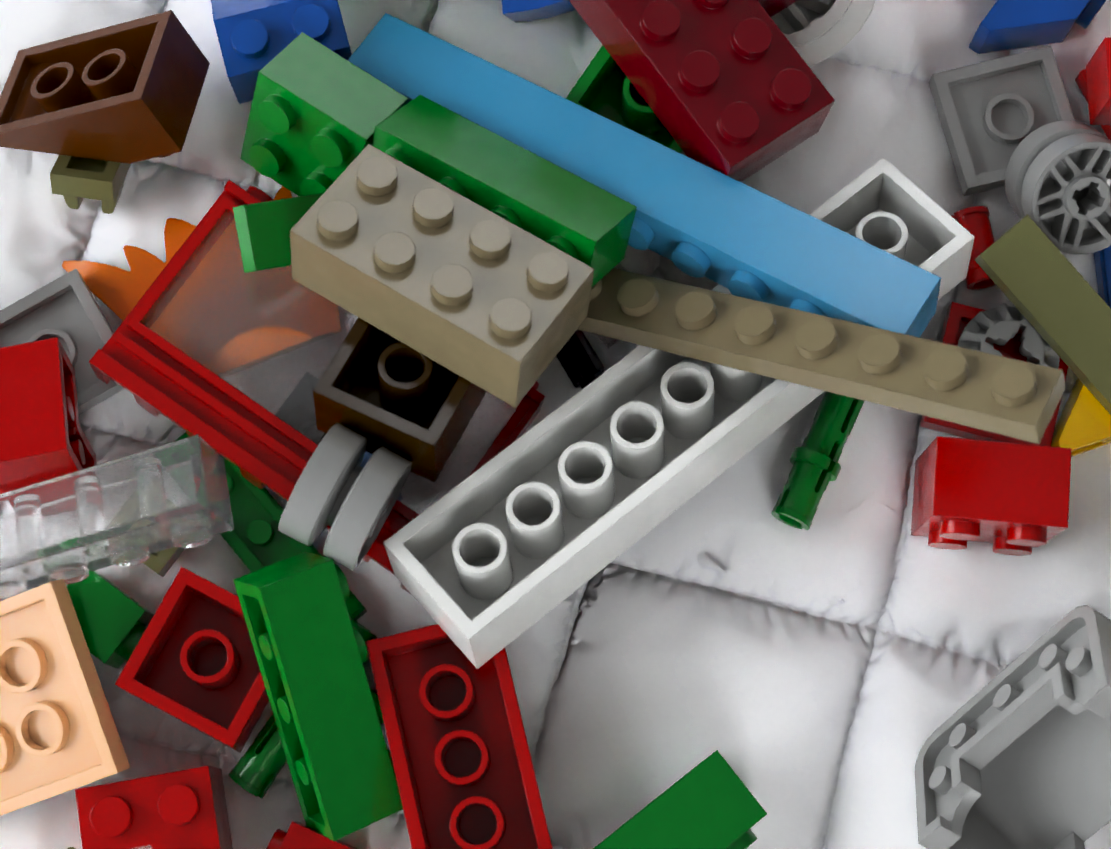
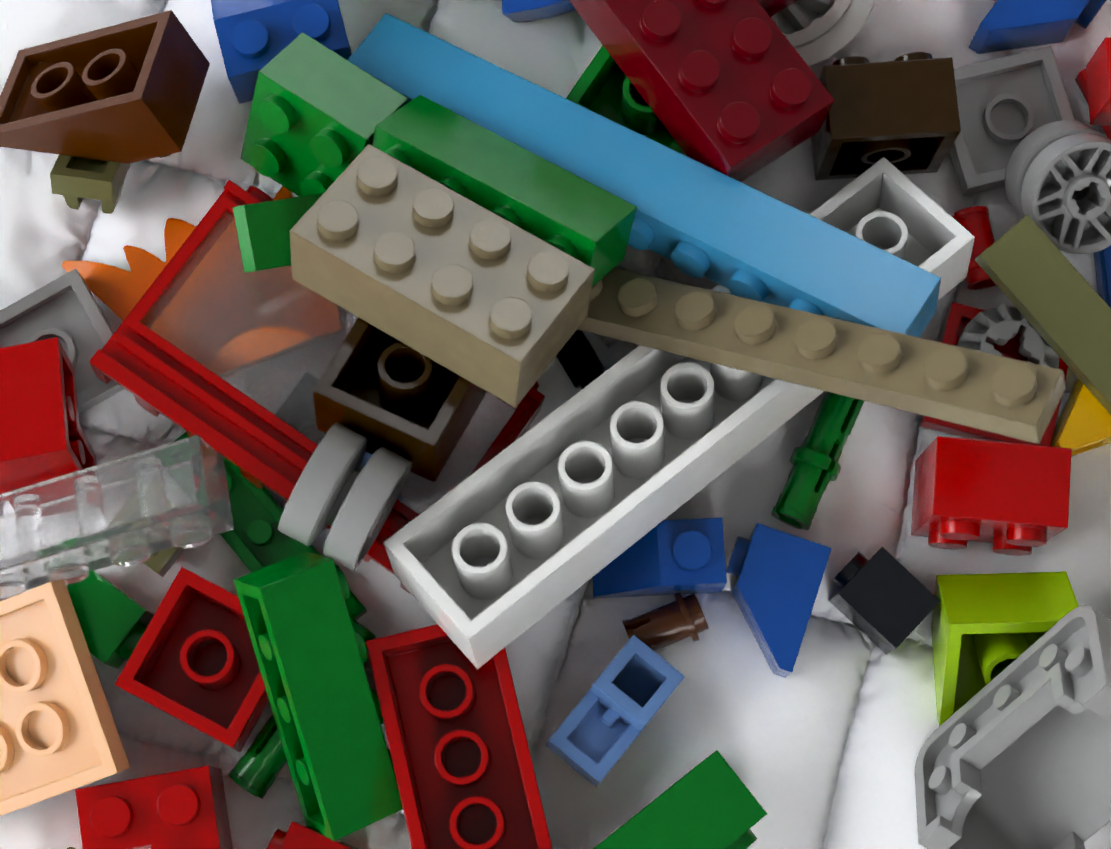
none -> medium blue brick [545,635,685,787]
none -> blue slope [592,517,727,599]
none -> reddish brown pin [622,592,709,651]
none -> blue slope [726,523,832,678]
none -> dark brown brick [811,52,961,181]
none -> black brick [830,547,940,655]
none -> lime slope [931,571,1079,726]

